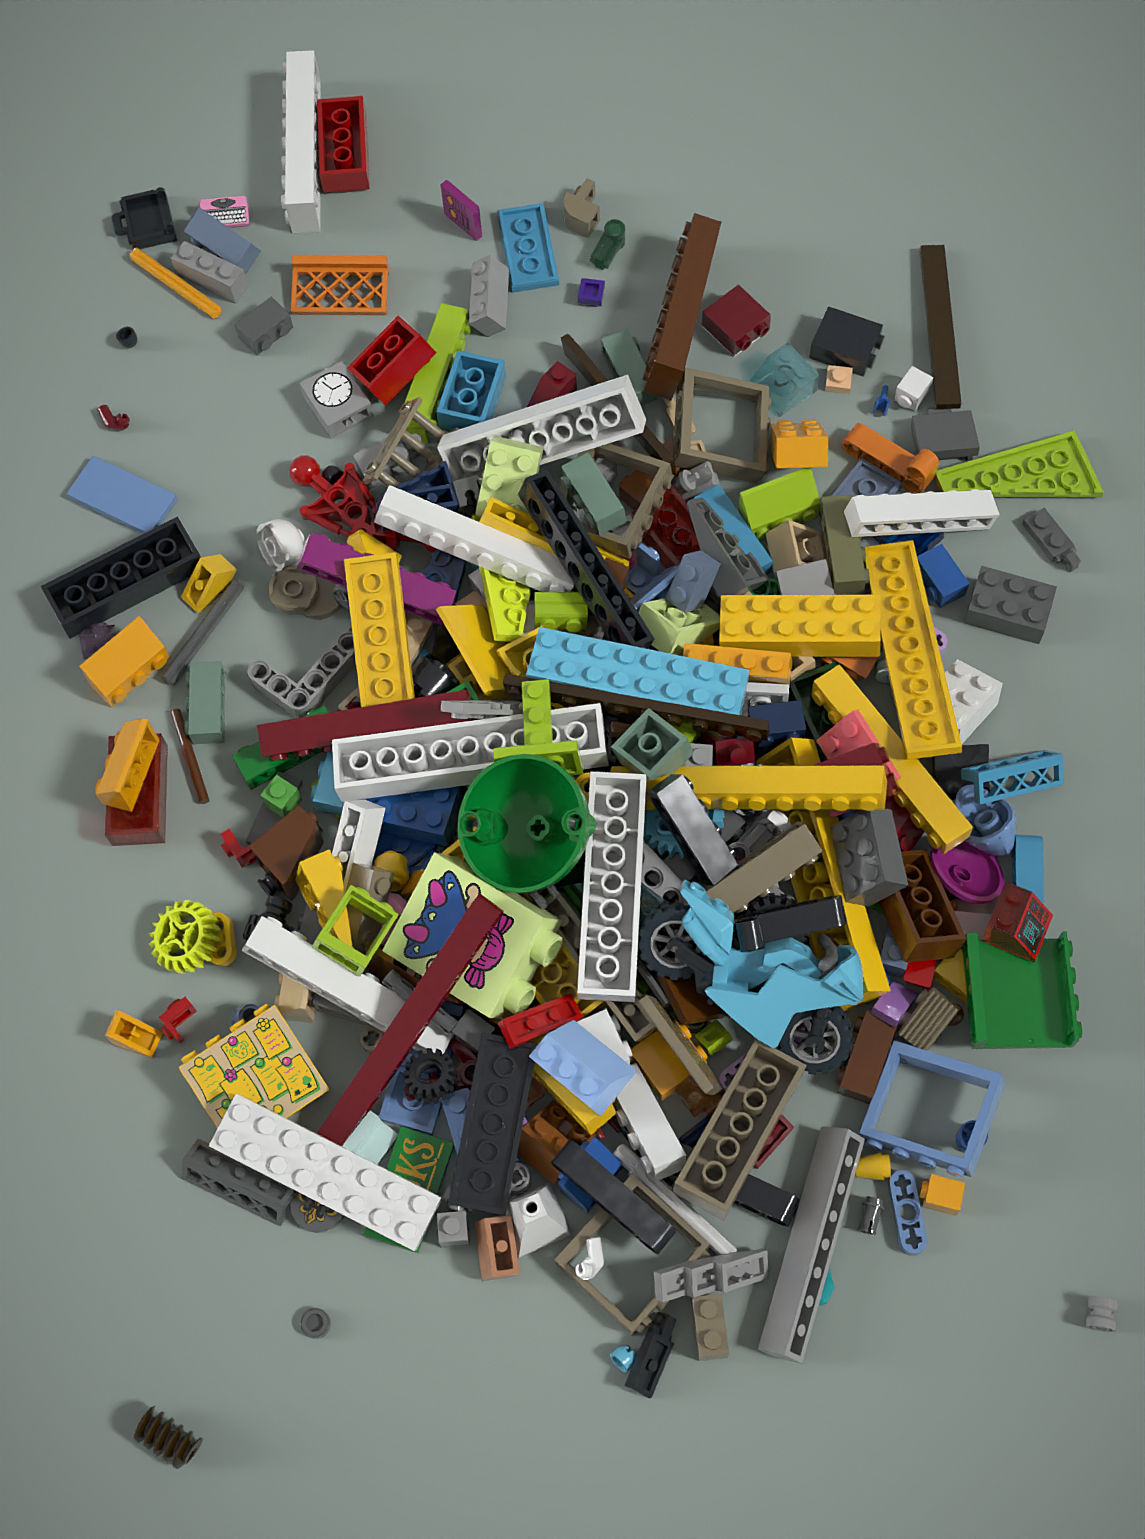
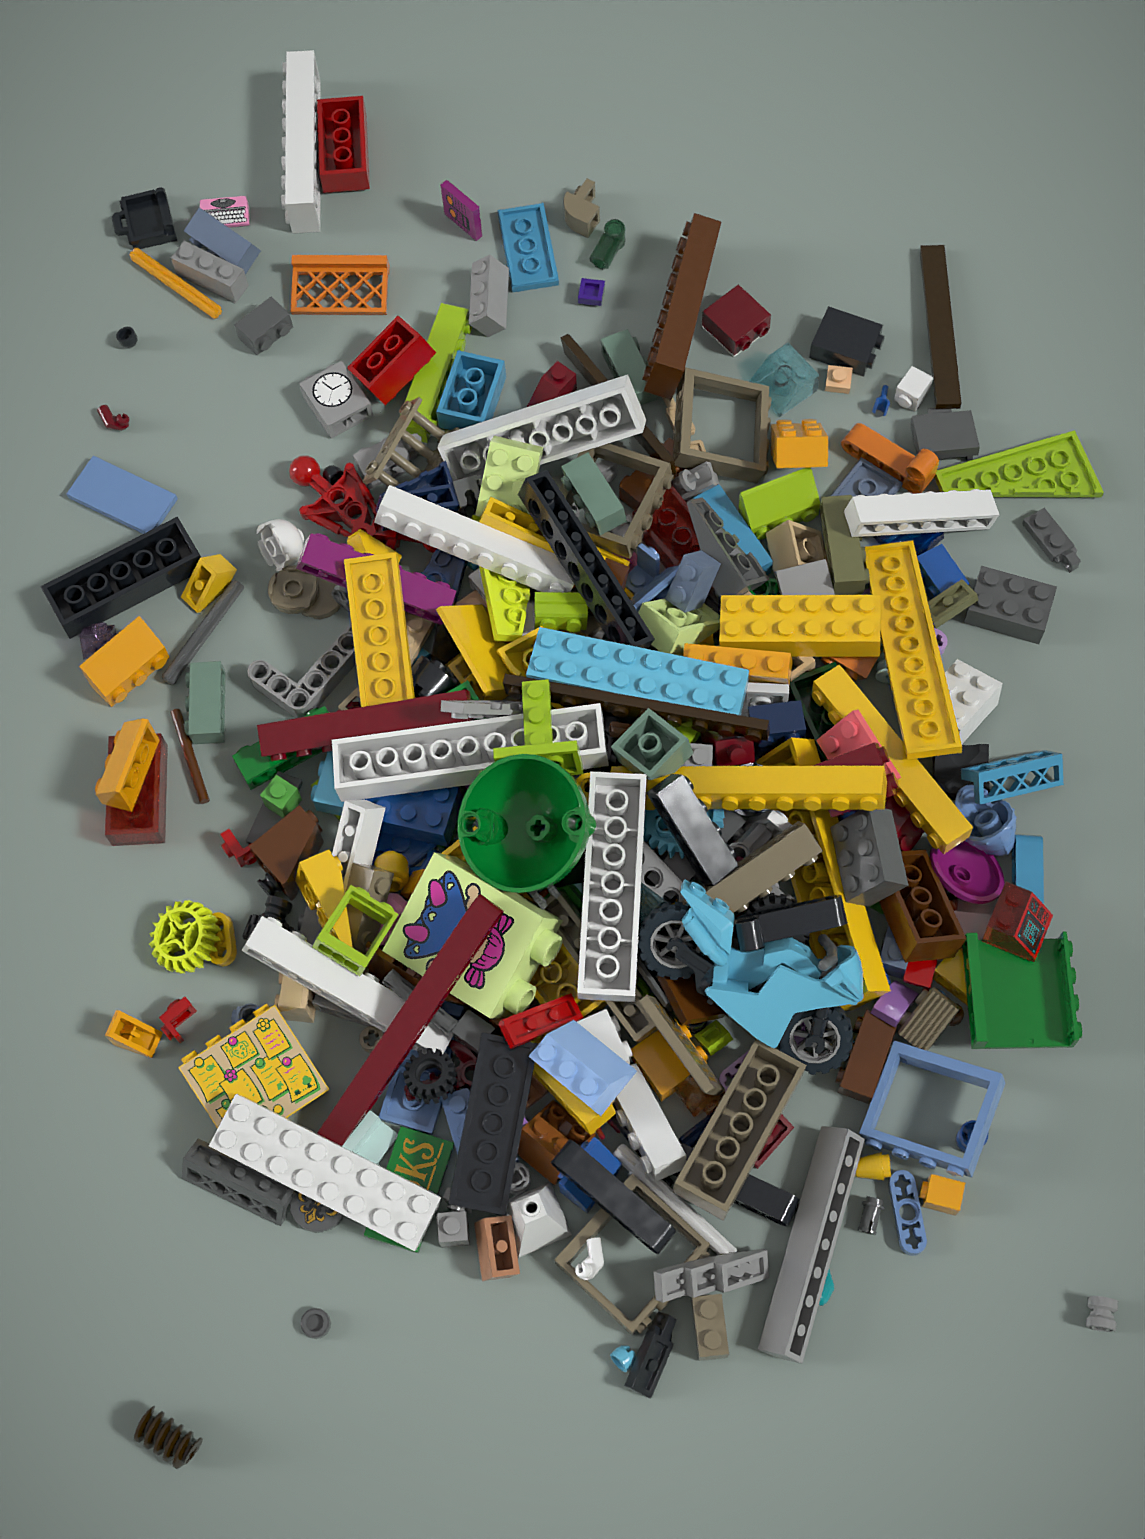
none -> olive panel [928,579,979,629]

